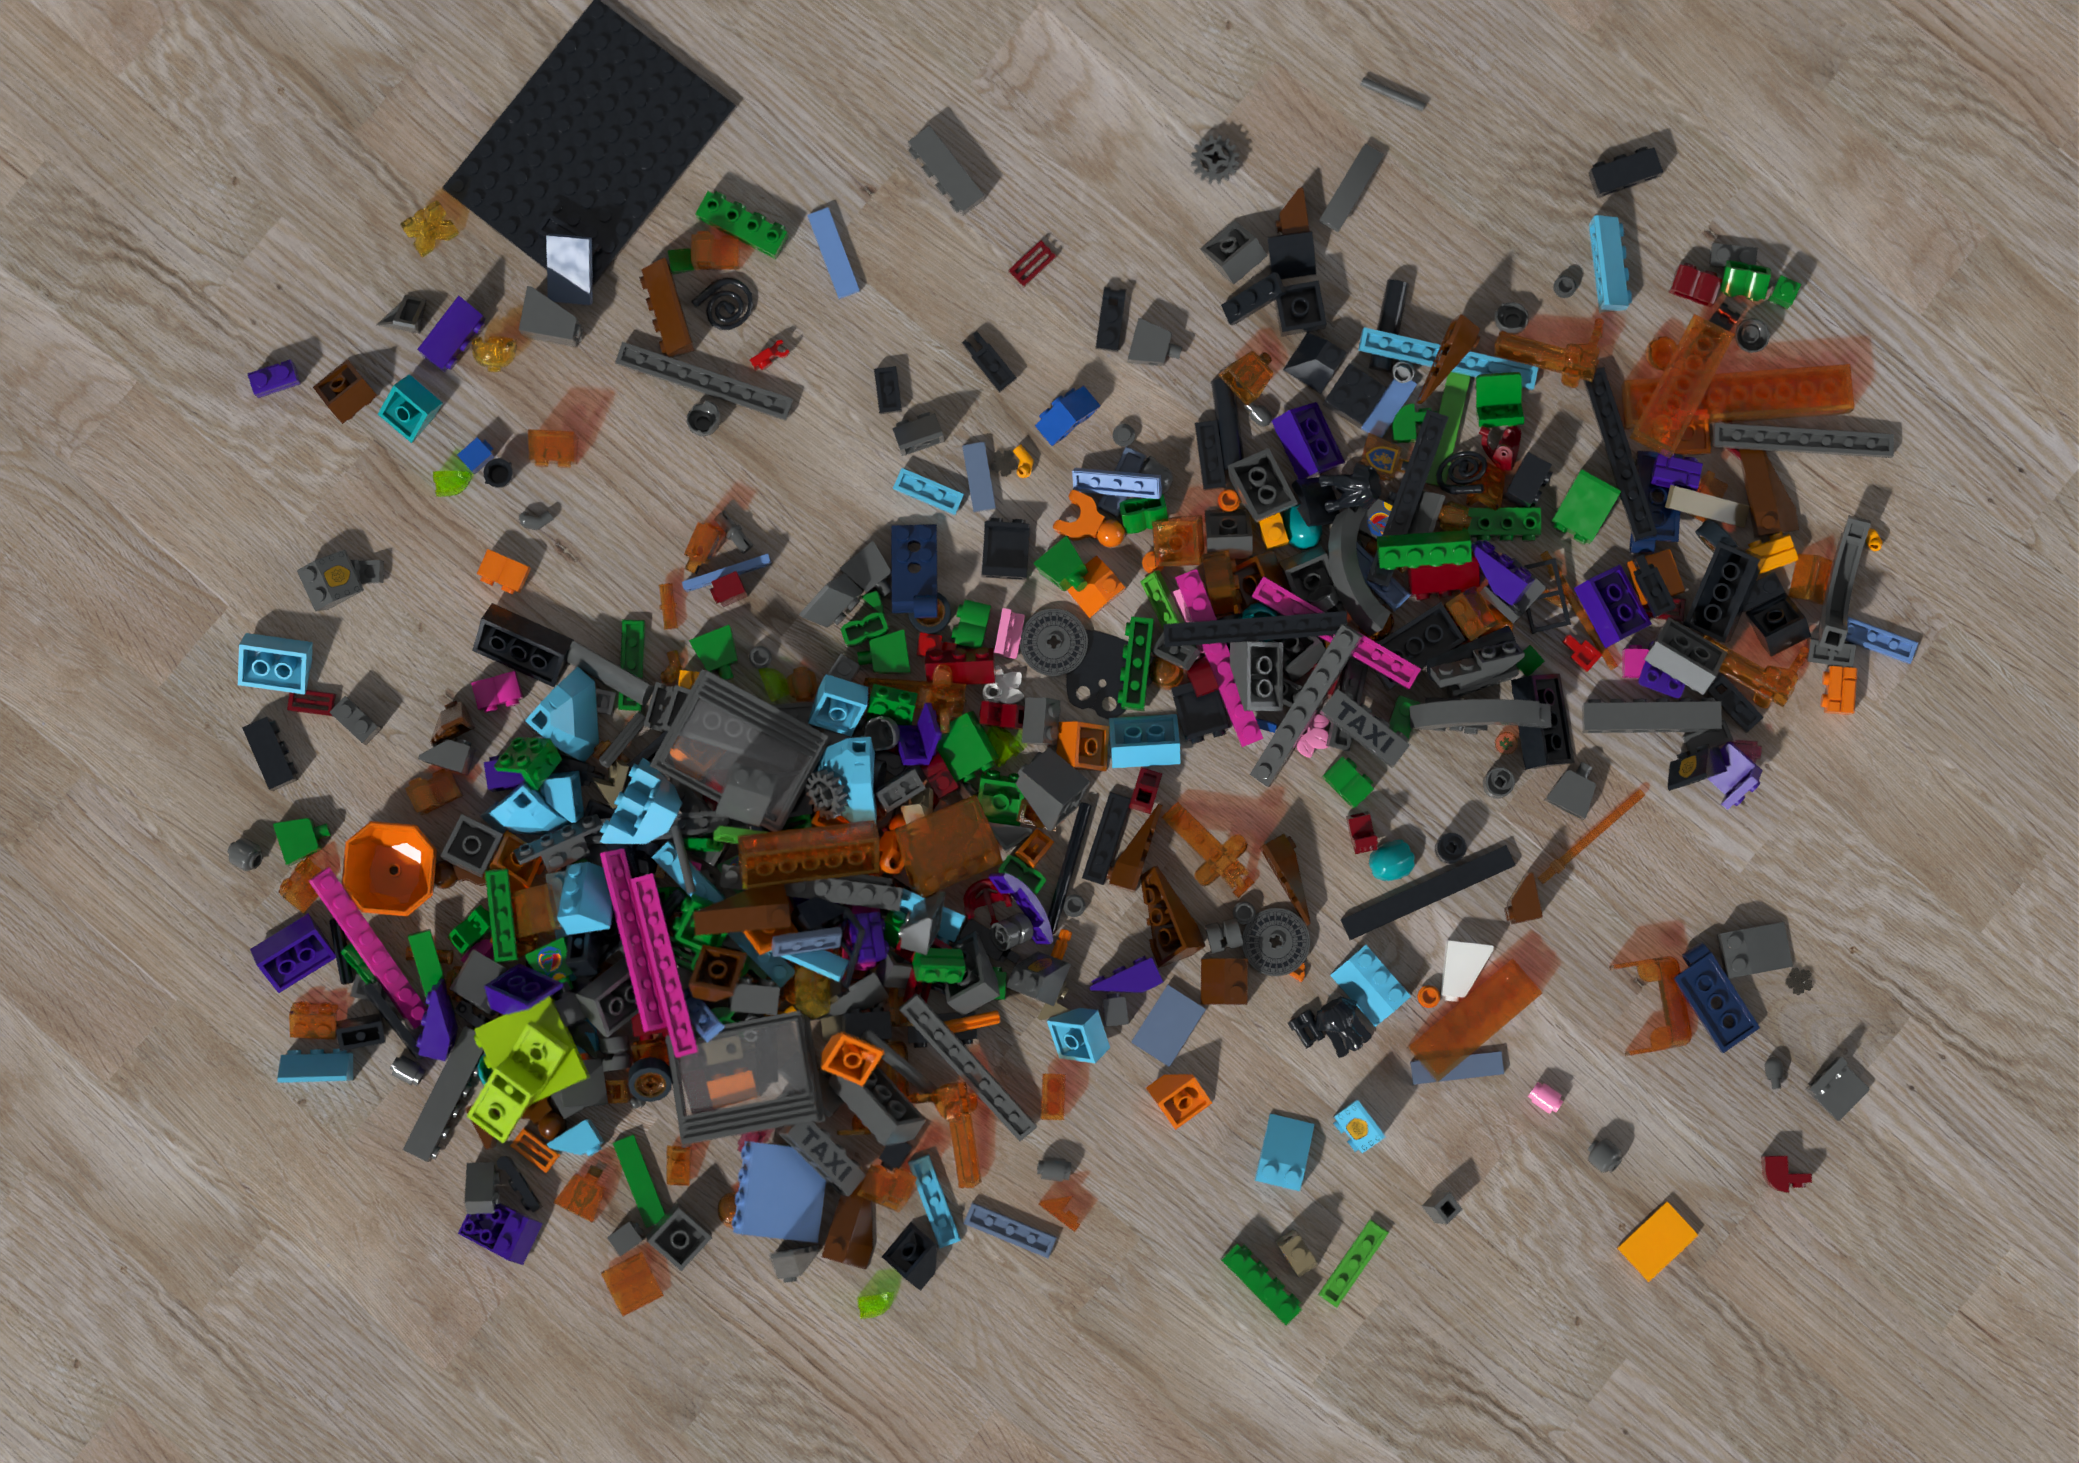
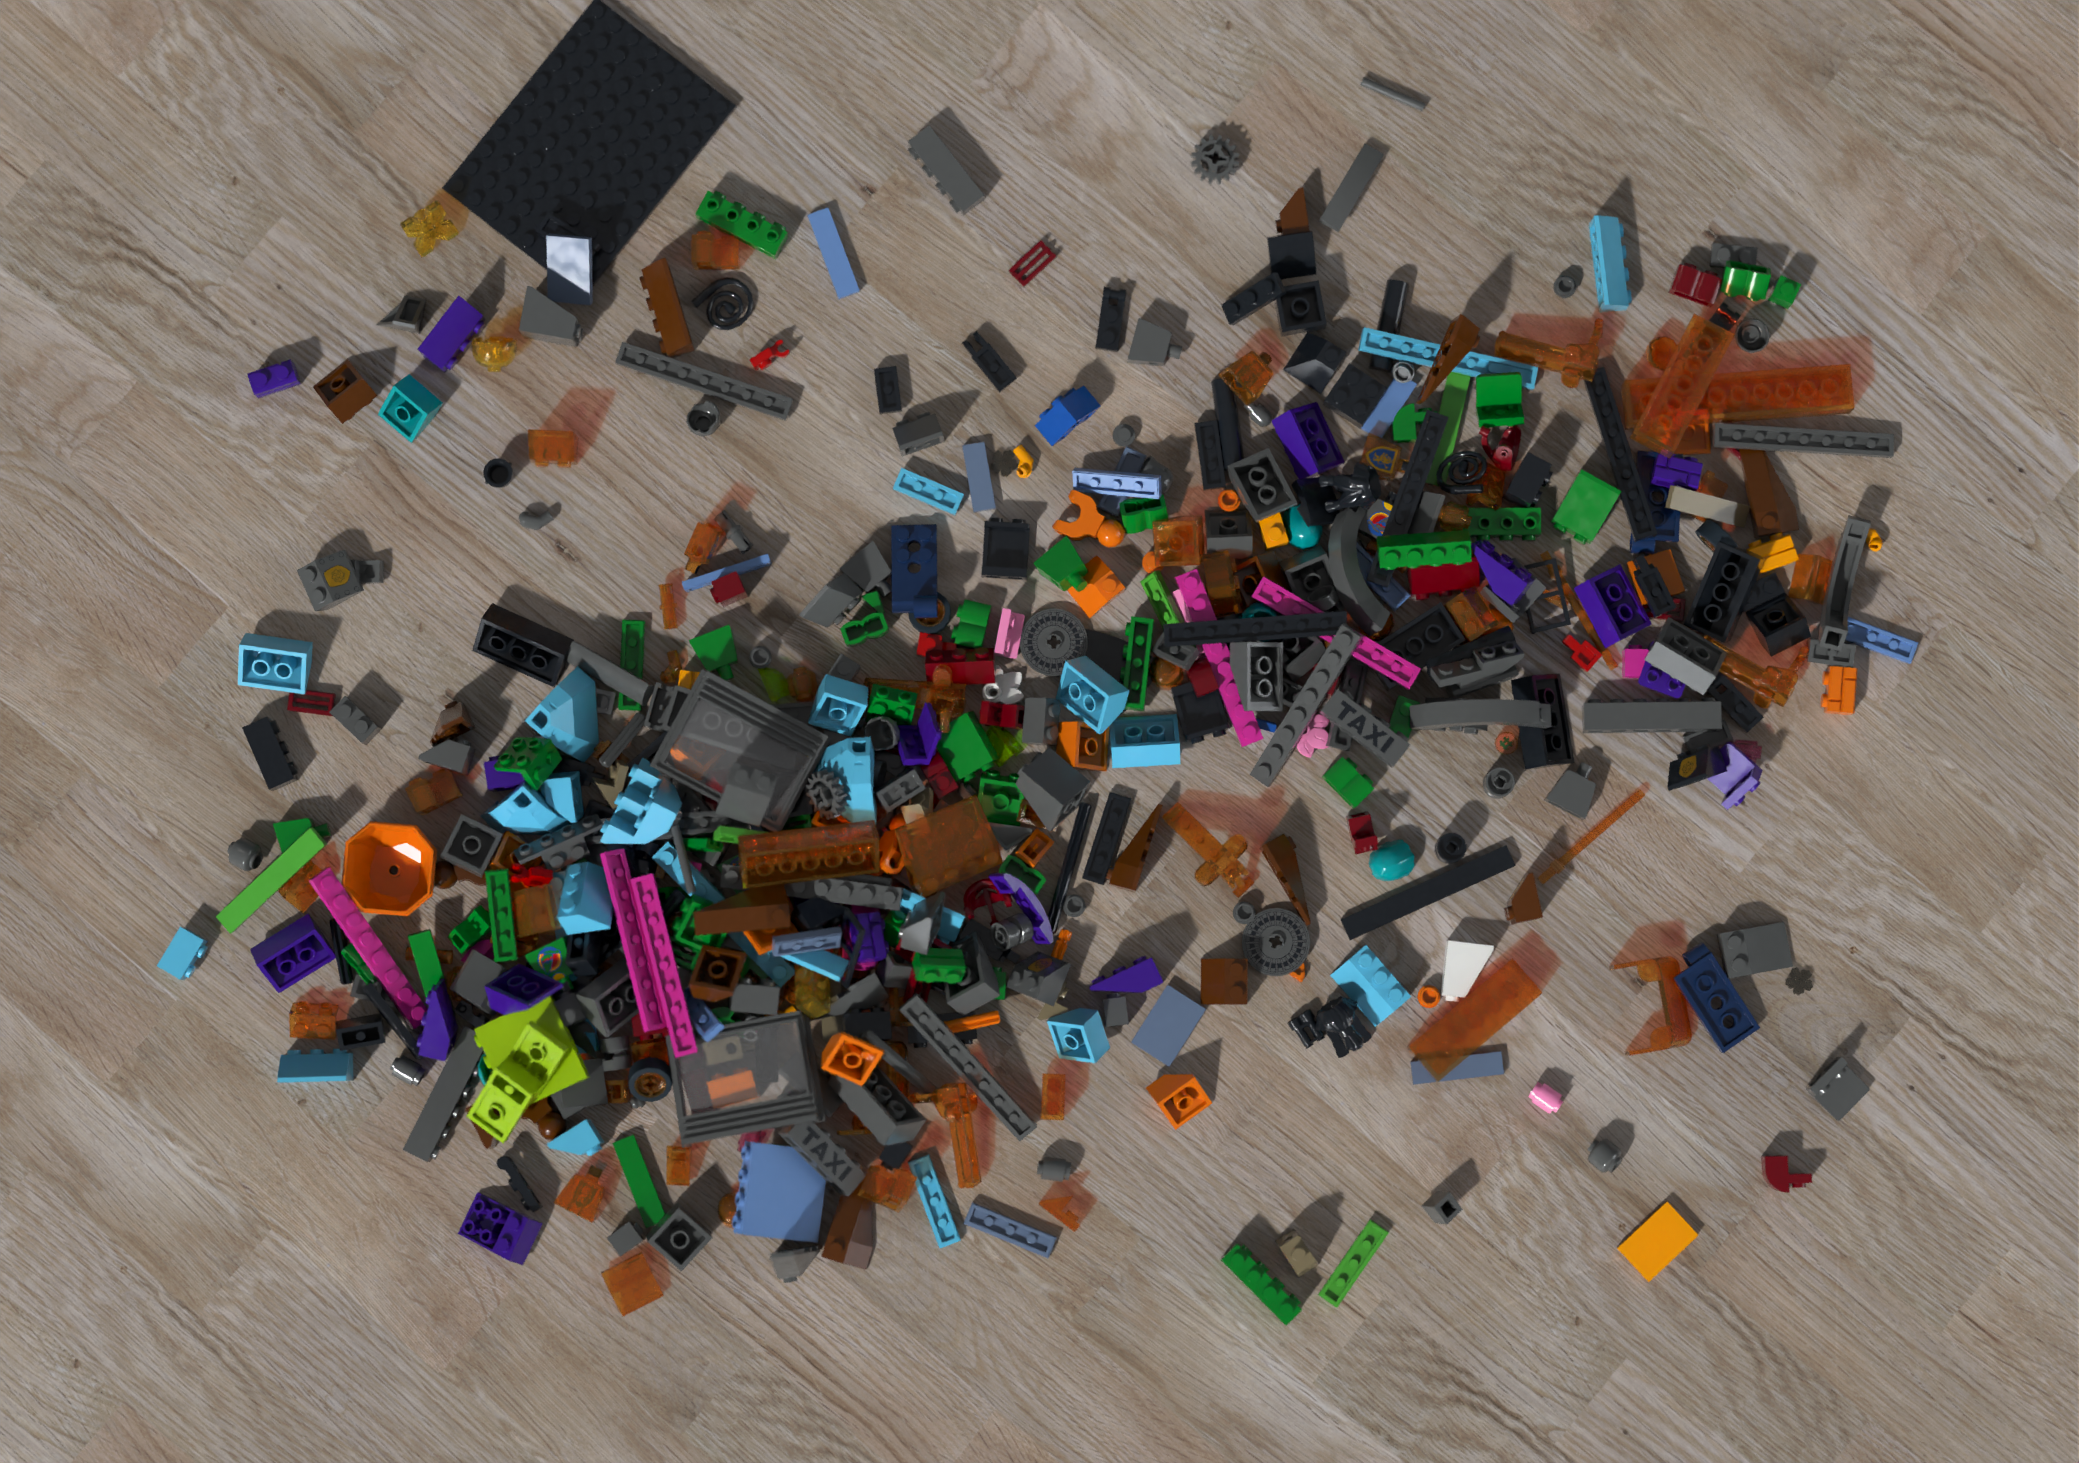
clear neon green brick [433,471,472,497] -> none
blue brick [457,437,494,475] -> none
dark grey brick [464,1162,500,1214] -> none
dark pink brick [471,671,524,713] -> none
orange brick [477,549,531,595] -> none
orange tile [510,1127,561,1173] -> none
green slope [667,248,695,275] -> none
green torso [857,630,911,675] -> none
clear neon green brick [857,1292,894,1319] -> none
black slope [882,1222,937,1291] -> none
dark red brick [1129,767,1163,815] -> none
reddish brown wedge [1140,866,1206,968] -> none
dark grey slope [1200,220,1268,285] -> none
dark grey wheel [1205,917,1243,954] -> none
medium azure slope [1254,1113,1315,1191] -> none
medium azure slope [1333,1100,1386,1153] -> none
dark grey hair [1495,302,1529,336] -> none
green slope [1515,645,1545,677] -> none
black brick [1588,146,1663,199] -> none
dark grey cylinder [1765,1057,1784,1090] -> none
none -> medium azure brick [157,927,208,980]
none -> bright green tile [216,827,327,934]
none -> red plate [510,863,553,888]
none -> medium azure slope [1056,656,1129,734]

